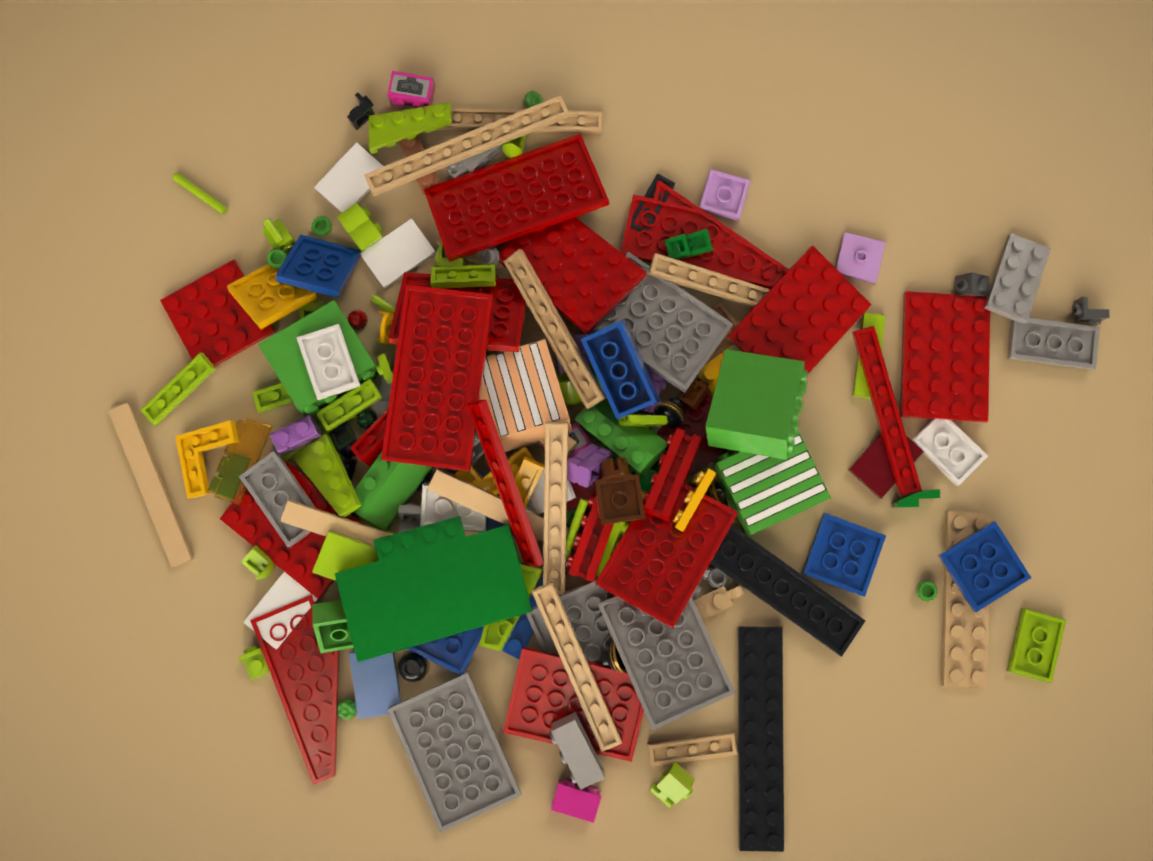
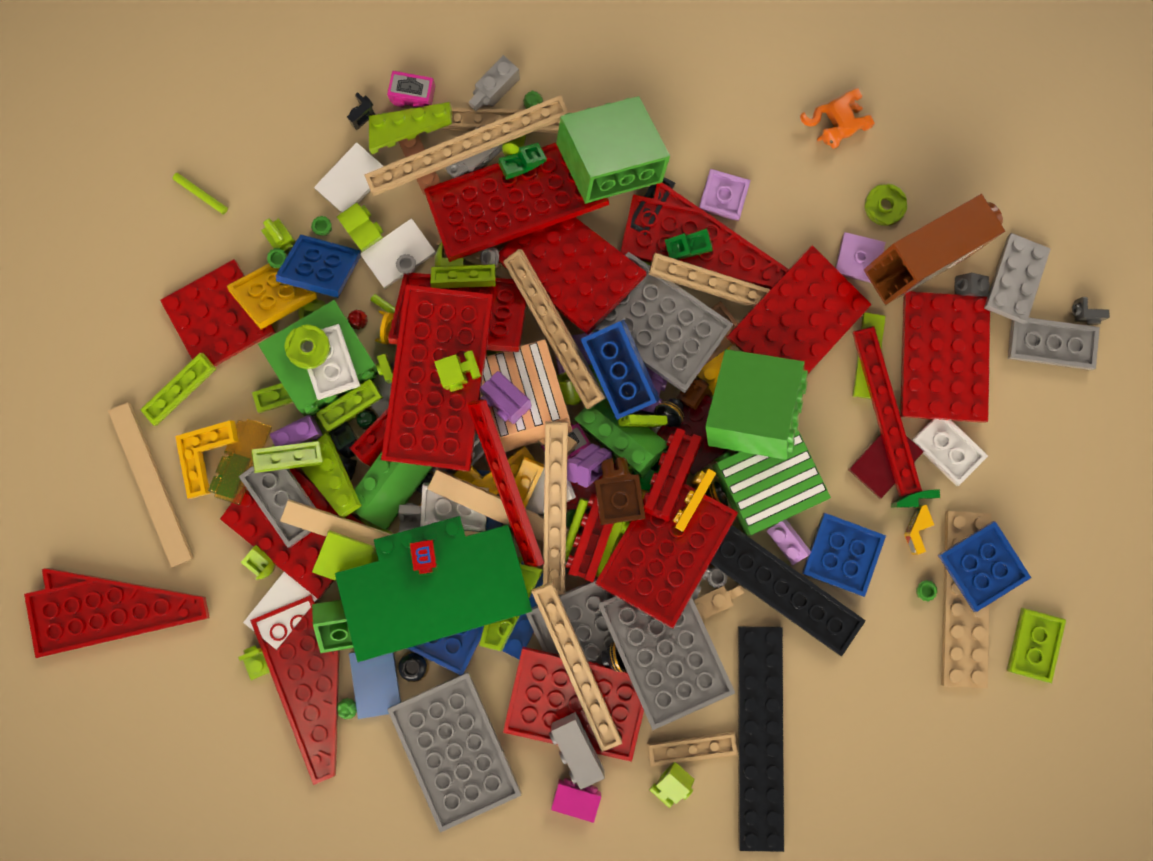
none -> red wing [24,568,210,658]
none -> lime plate [251,441,322,473]
none -> lime tile [284,324,331,369]
none -> light grey piece [396,254,416,274]
none -> red brick [410,540,437,574]
none -> lime brick [435,351,481,392]
none -> light grey hinge [469,55,520,111]
none -> medium lavender brick [480,371,532,424]
none -> green slope [498,143,547,180]
none -> bright green brick [556,96,670,204]
none -> lavender plate [767,519,811,565]
none -> orange animal [800,88,875,149]
none -> dark orange brick [863,194,1005,306]
none -> lime tile [864,184,908,226]
none -> yellow slope [904,505,934,555]

